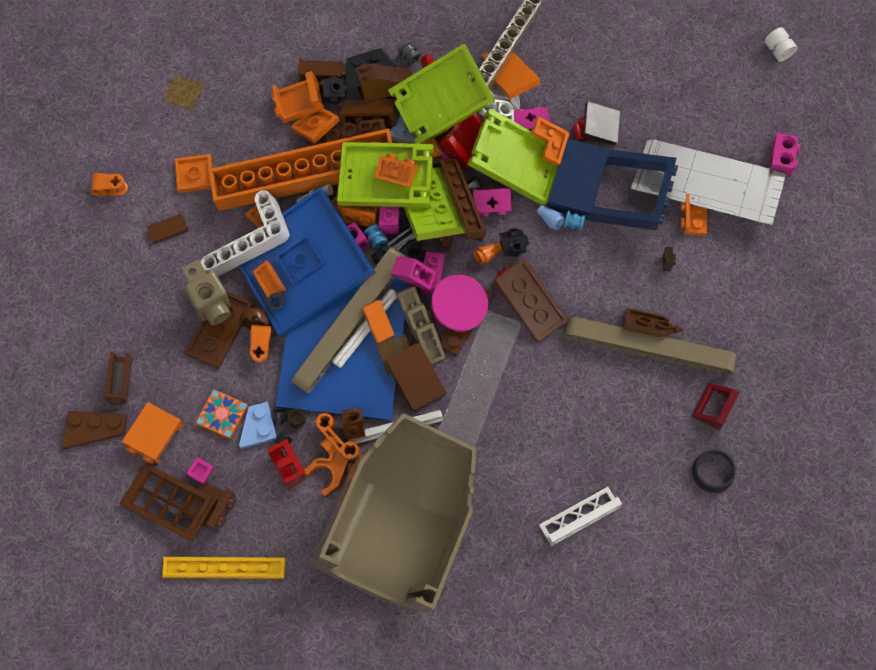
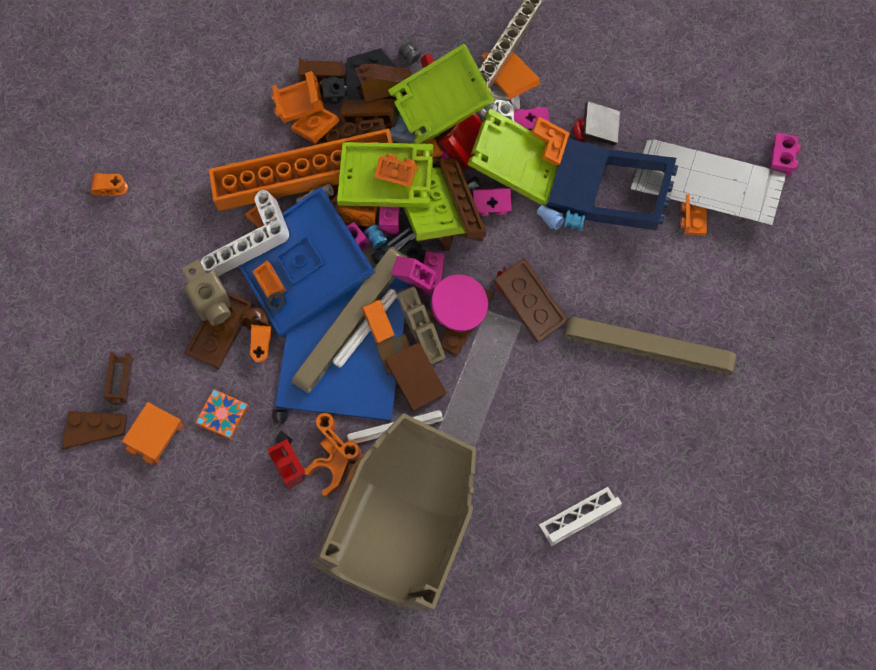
reddish brown piece [119,463,218,542] -> none
reddish brown tile [147,213,189,244] -> none
yellow tile [162,557,286,579] -> none
clear yellow piece [163,75,204,109] -> none
orange tile [174,154,212,193] -> none
reddish brown bracket [183,482,236,533] -> none
dark pink tile [186,457,215,485] -> none
light blue wing [239,402,277,449] -> none
dark brown plate [287,409,307,428] -> none
reddish brown brick [342,407,366,440] -> none
orange cone [473,242,502,265] -> none
black brick [499,228,529,257] -> none
reddish brown tile [623,308,682,337] -> none
dark brown plate [663,247,676,271] -> none
dark red tile [692,383,740,431] -> none
black tyre [692,450,736,493] -> none
white wheel [764,27,798,62] -> none

